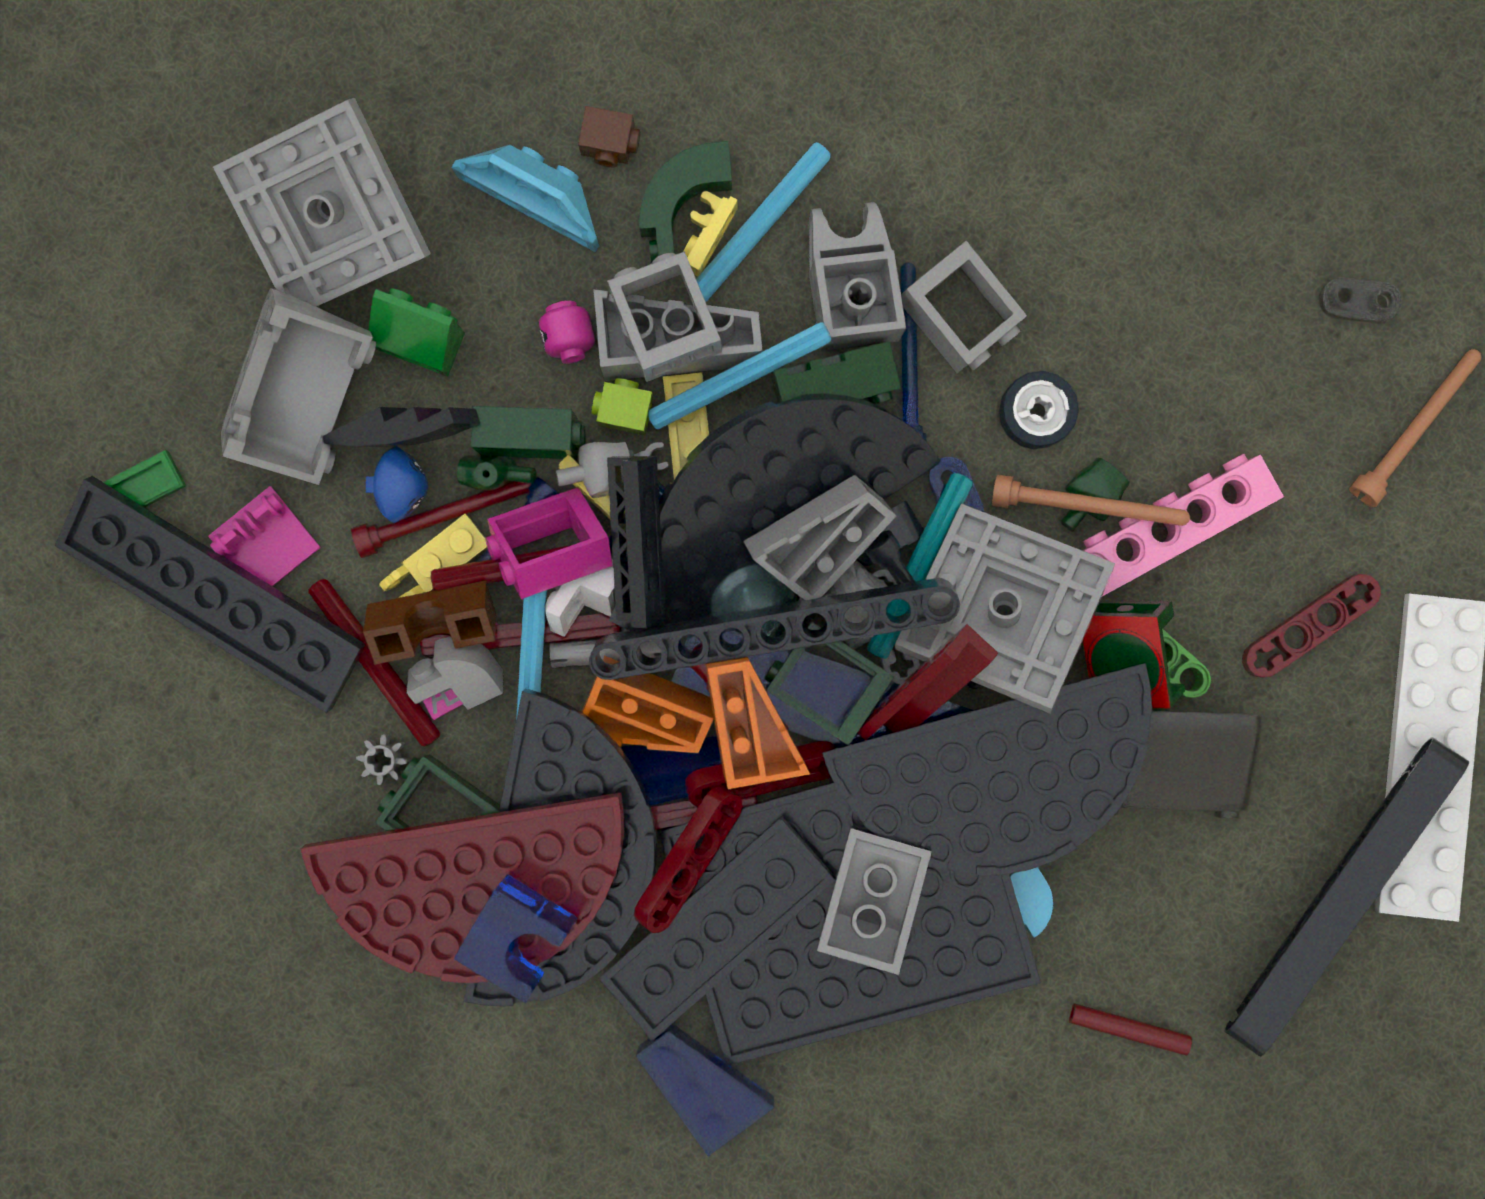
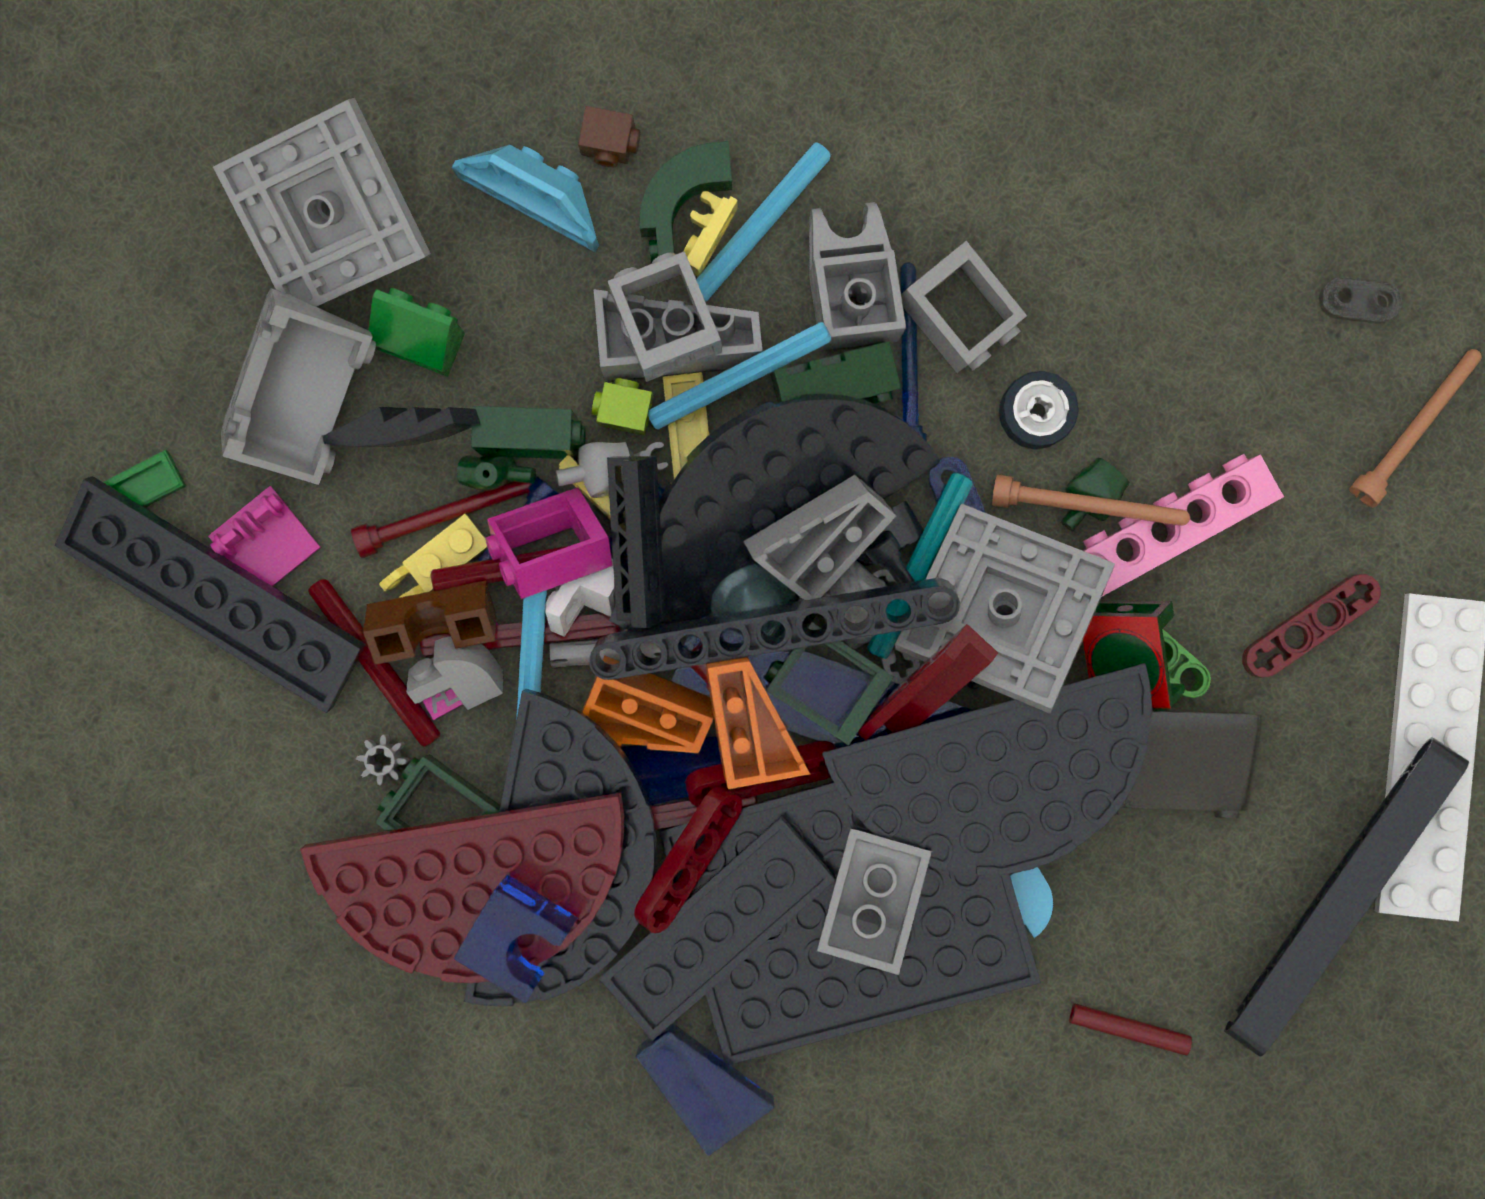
blue piece [366,446,429,523] -> none
dark pink head [539,301,595,364] -> none

